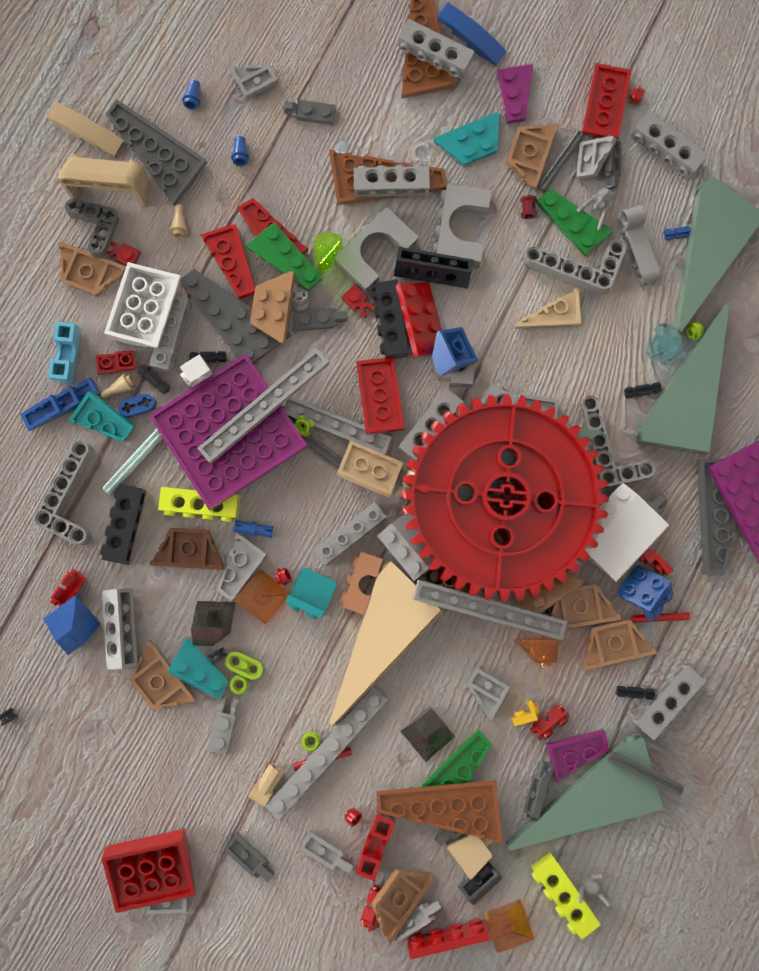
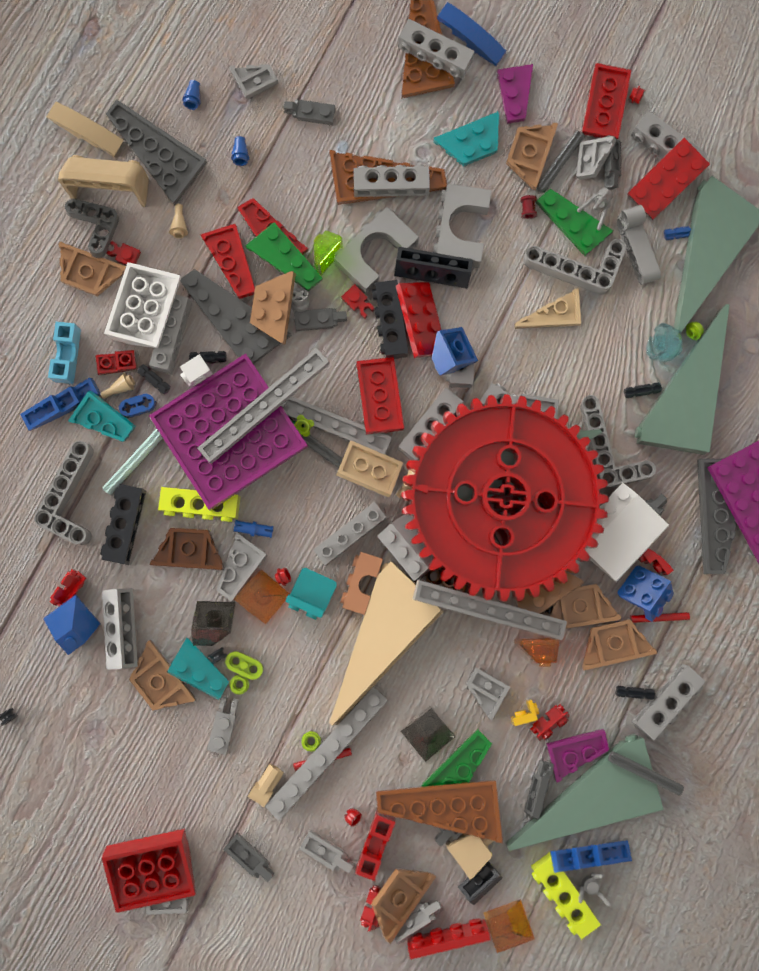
none -> blue slope [550,840,632,873]
none -> red plate [627,138,710,220]

